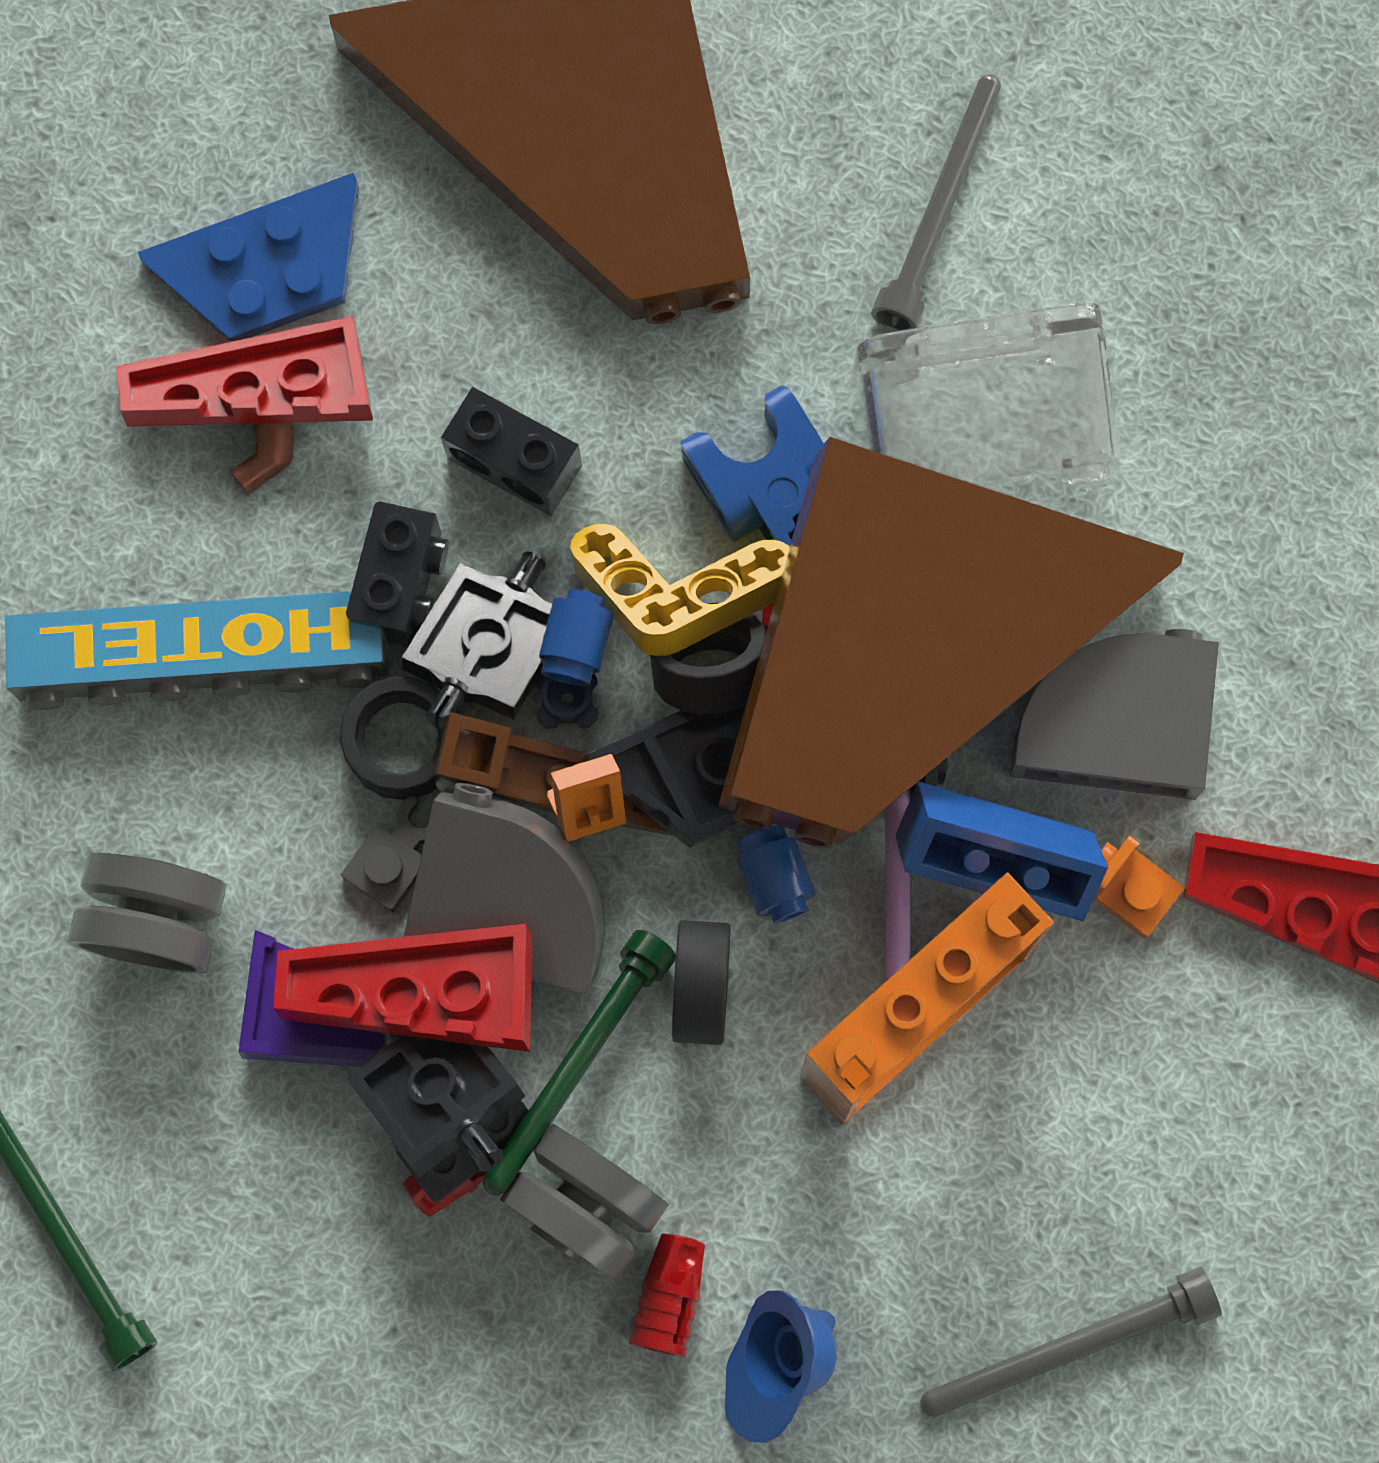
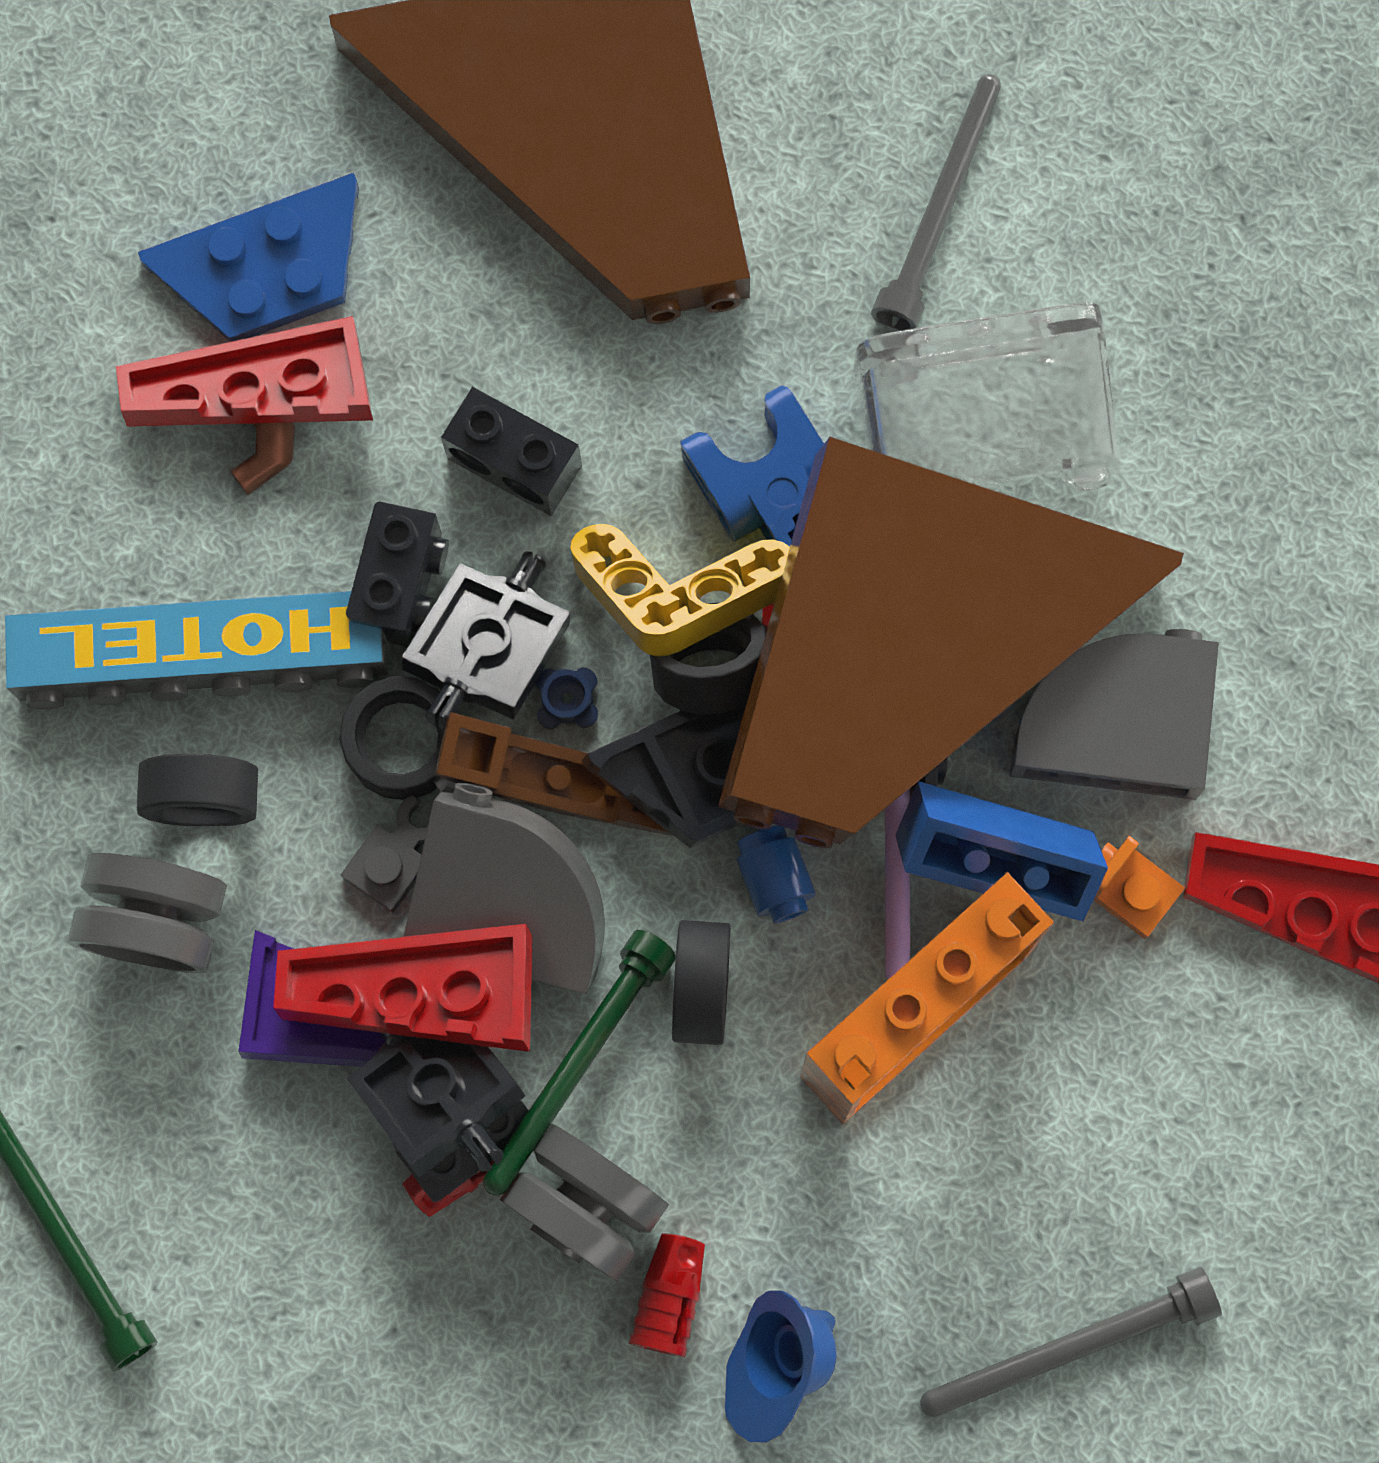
blue brick [539,589,614,686] -> none
orange bracket [547,754,626,842] -> none
none -> black tyre [137,754,258,826]

